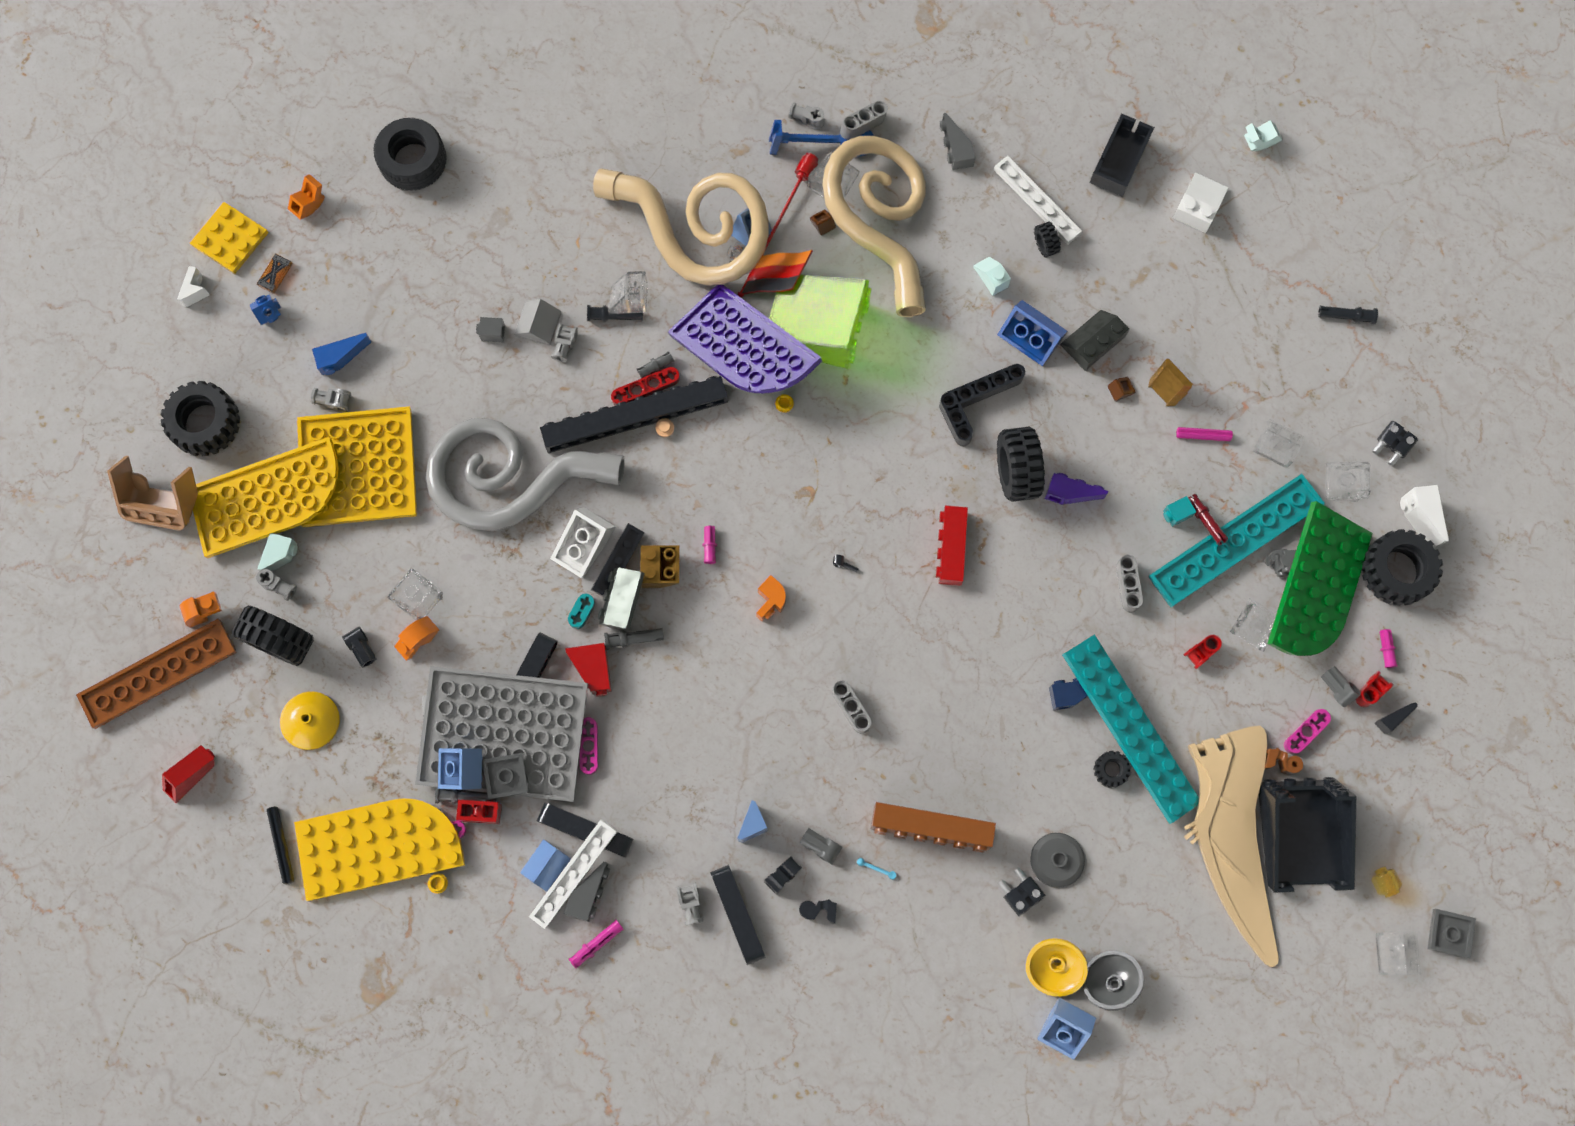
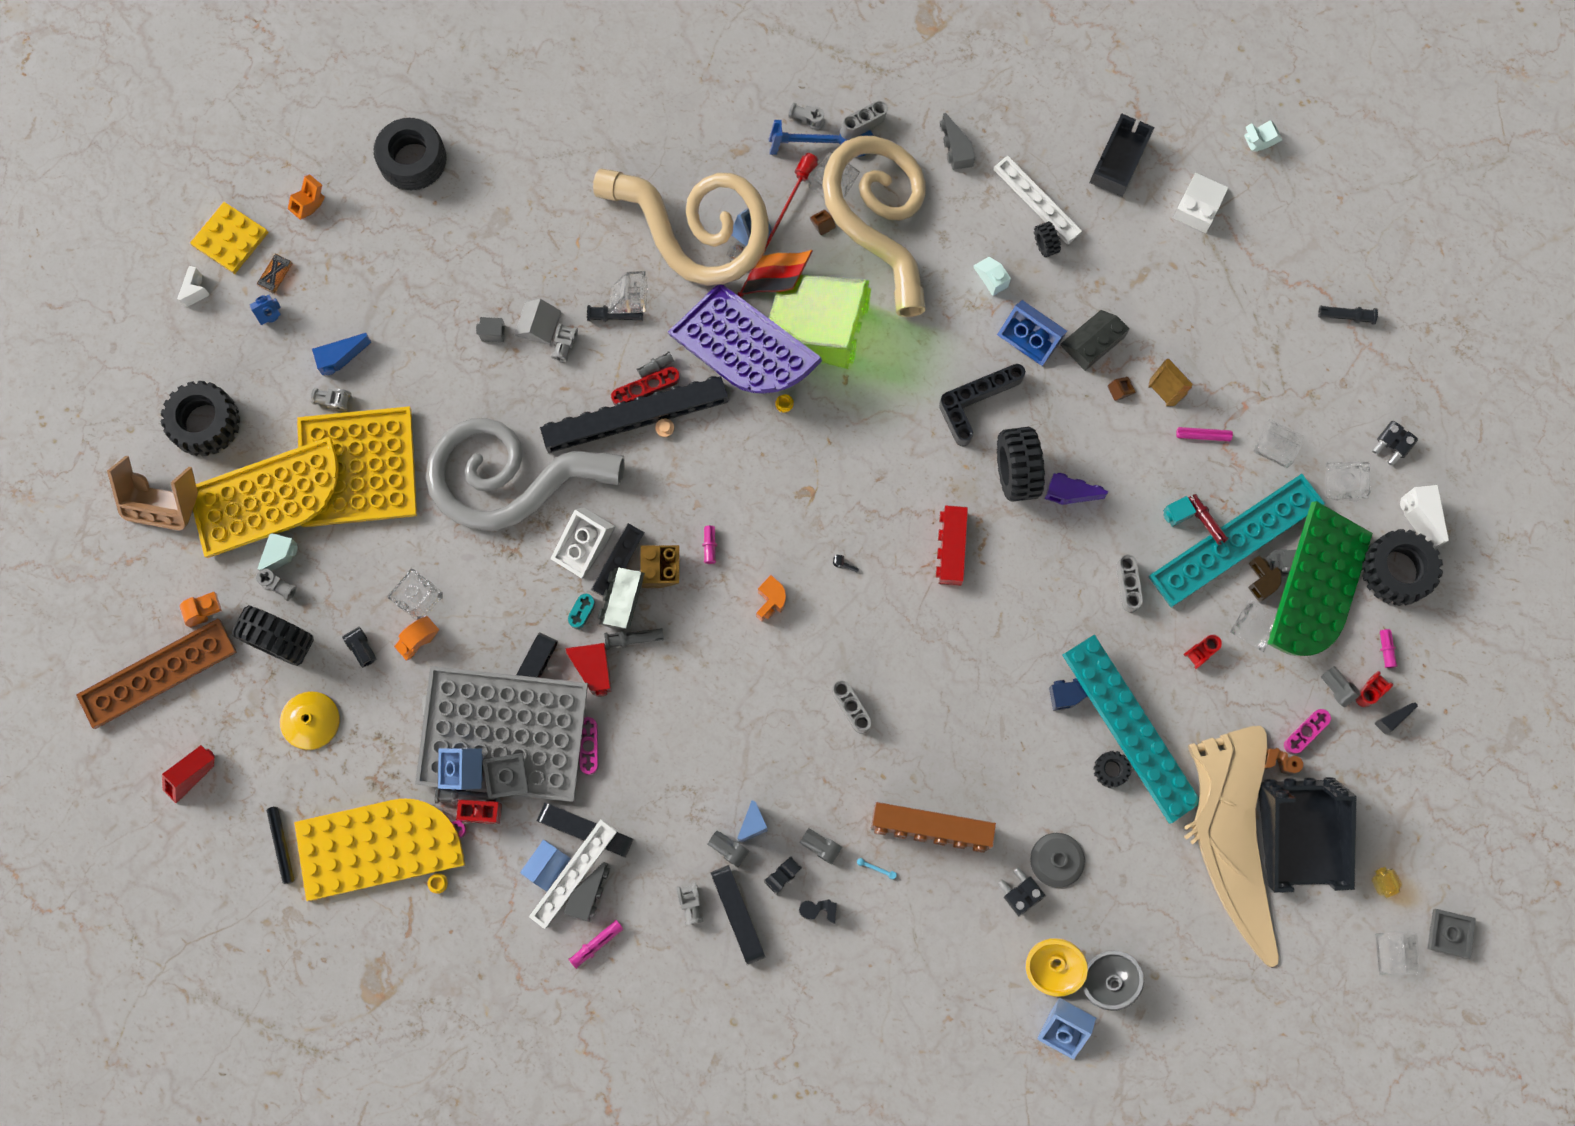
none -> dark grey piece [707,830,750,868]
none -> dark brown brick [1248,555,1282,603]

